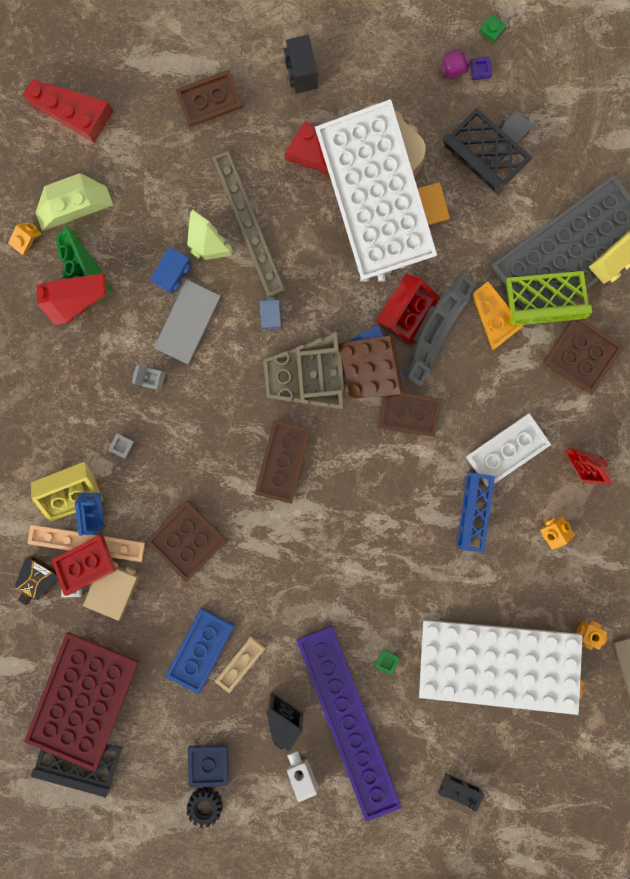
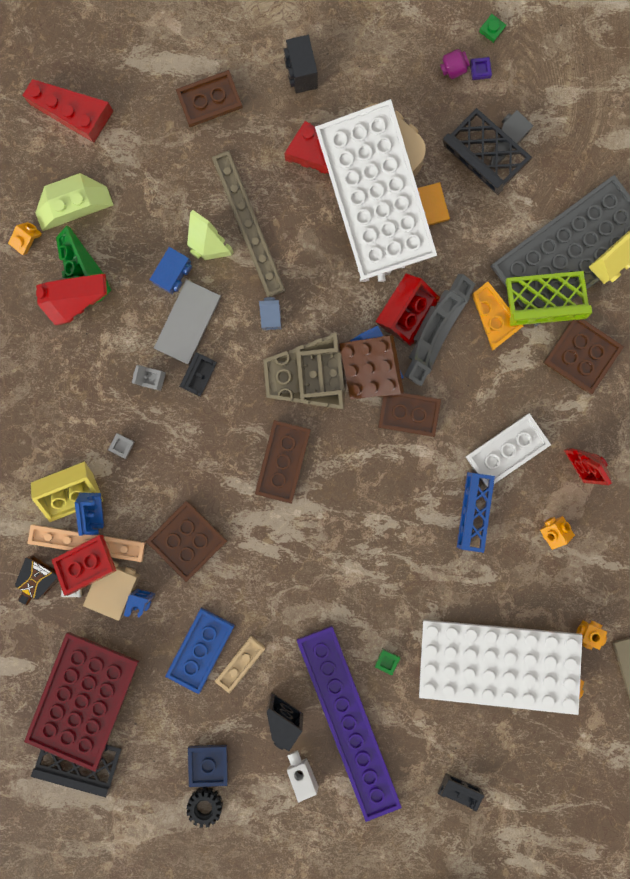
none -> blue hinge [124,589,155,617]
none -> black hinge [179,352,217,397]

